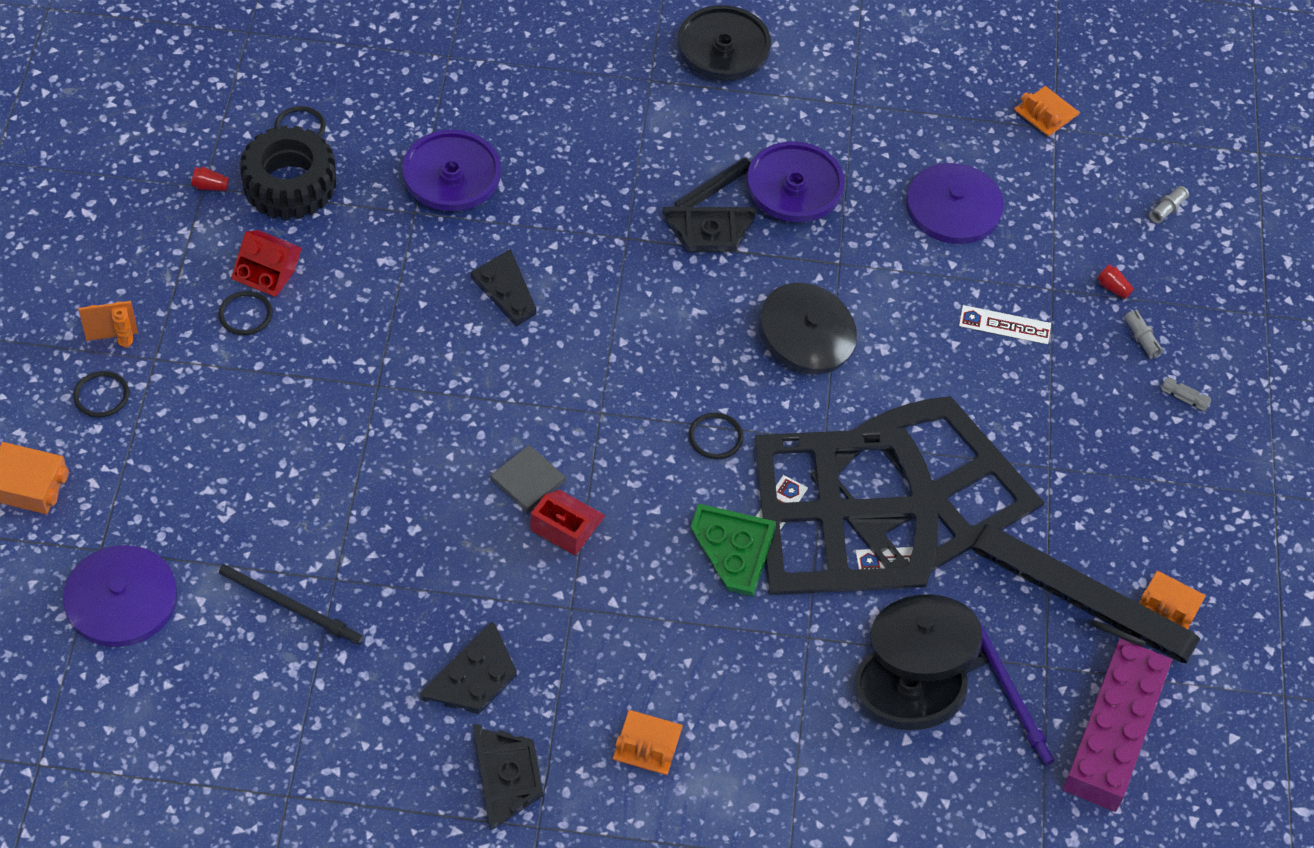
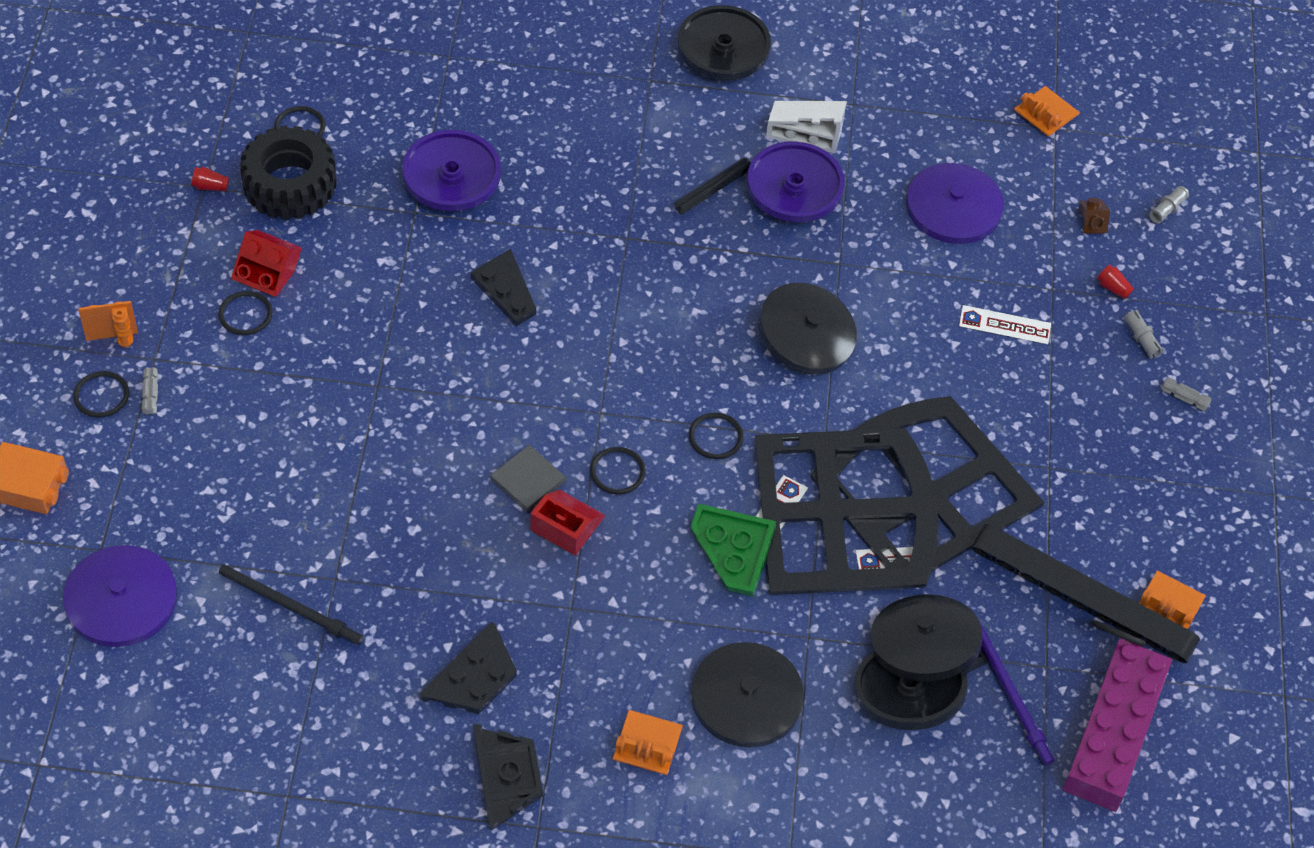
black wing [662,207,757,252] -> none
none -> light grey axle [142,367,158,415]
none -> black tyre [590,447,646,494]
none -> black dish [691,642,804,747]
none -> white wedge [766,101,847,153]
none -> reddish brown bracket [1079,198,1110,233]

